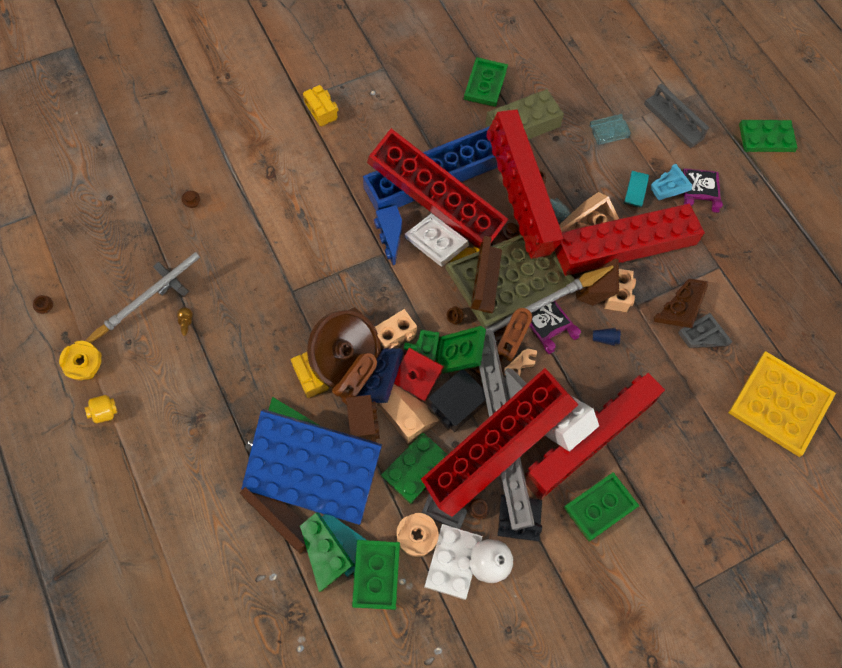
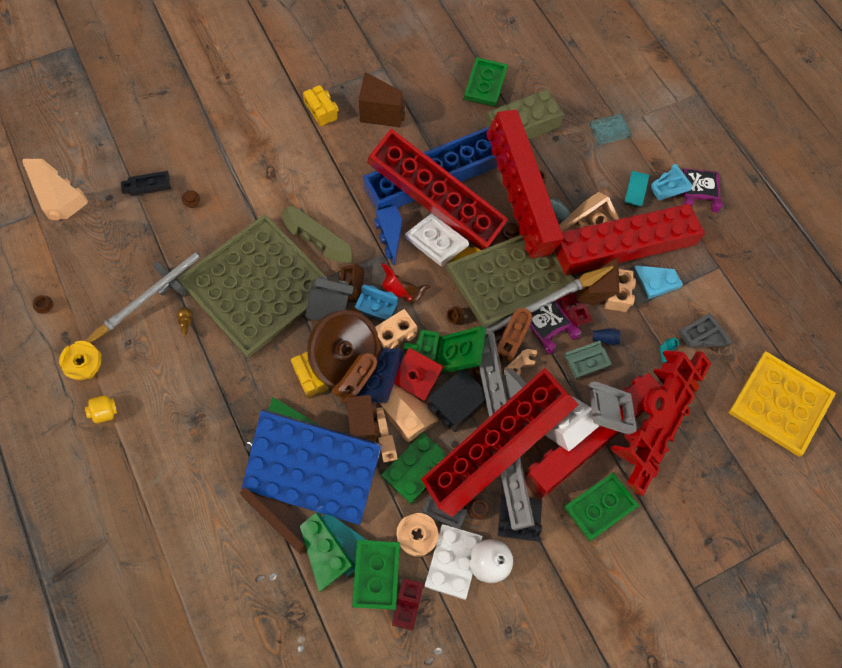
reddish brown panel [470,236,502,314] -> none
dark grey fence [644,83,709,148] -> none
reddish brown wing [654,279,708,328] -> none
green plate [739,120,798,152] -> none
none -> light nougat wedge [23,159,88,220]
none -> black hinge [121,171,171,196]
none -> olive plate [177,214,326,359]
none -> olive brick [281,206,352,263]
none -> dark grey bracket [305,276,354,321]
none -> reddish brown slope [341,264,364,302]
none -> dark azure bracket [355,285,398,322]
none -> reddish brown slope [358,73,406,128]
none -> light nougat piece [376,407,398,463]
none -> hair [381,263,430,303]
none -> dark red slope [392,578,424,631]
none -> dark red slope [557,292,593,327]
none -> sand green plate [564,341,612,380]
none -> light grey container [589,382,637,435]
none -> red piece [611,350,711,496]
none -> medium azure wing [633,266,683,299]
none -> teal arm [659,337,679,364]

